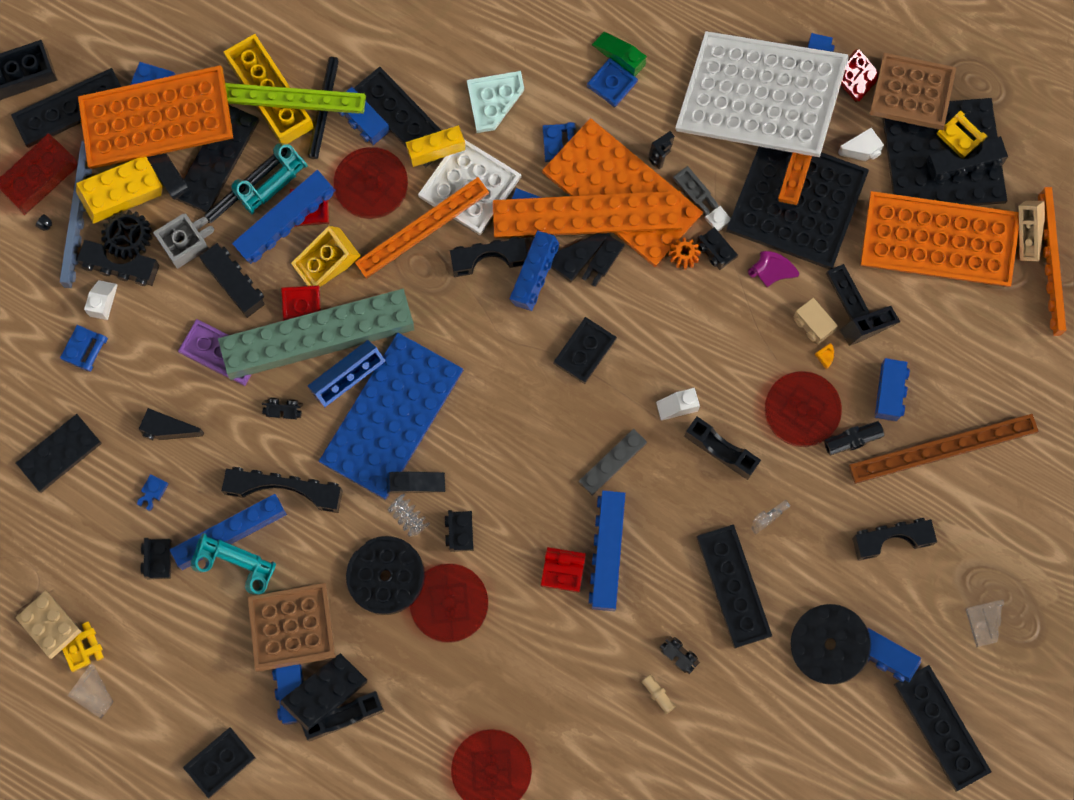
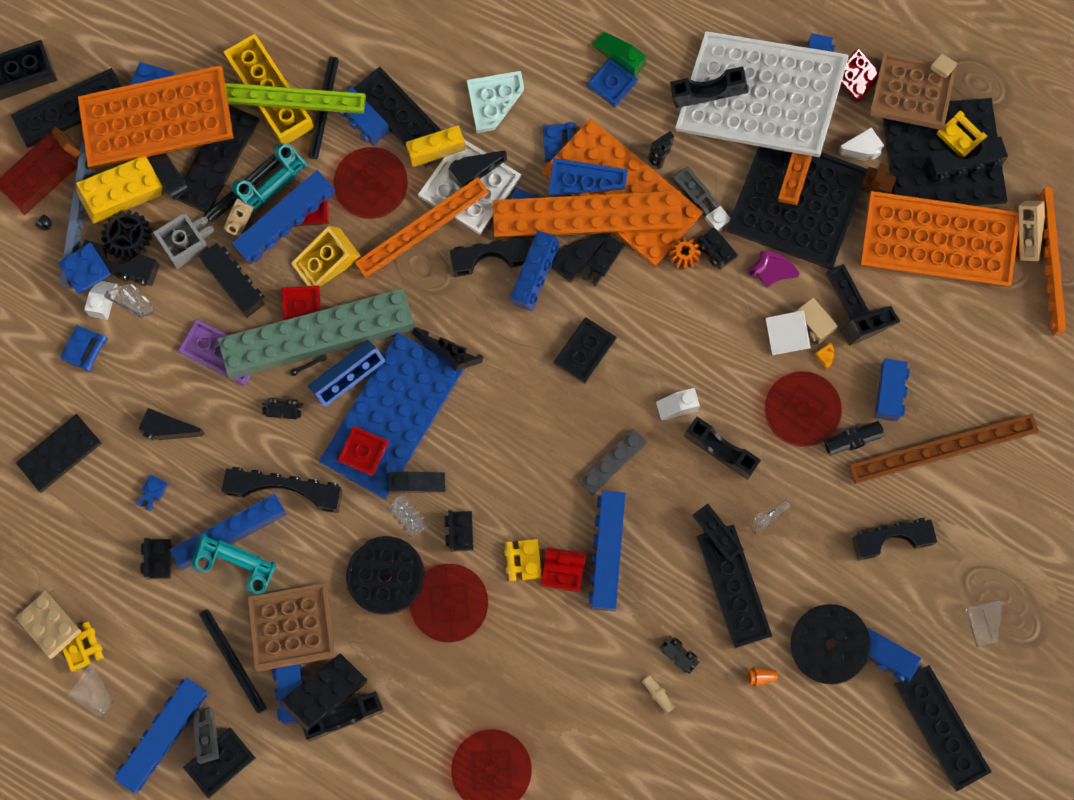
none -> dark orange tile [51,127,81,157]
none -> blue plate [58,243,111,295]
none -> clear wing [104,283,156,318]
none -> blue brick [115,678,209,794]
none -> dark grey hinge [193,707,219,764]
none -> black axle [199,609,267,714]
none -> tan hips [223,198,254,237]
none -> black hinge [290,355,327,376]
none -> red plate [337,426,389,477]
none -> black wing [412,327,484,371]
none -> black slope [448,150,507,189]
none -> yellow plate [504,539,542,582]
none -> blue wing [548,158,628,196]
none -> black arch [670,66,749,108]
none -> black plate [692,504,744,563]
none -> orange cone [747,667,778,687]
none -> white tile [766,311,811,355]
none -> reddish brown brick [862,163,896,194]
none -> tan tile [931,54,957,78]

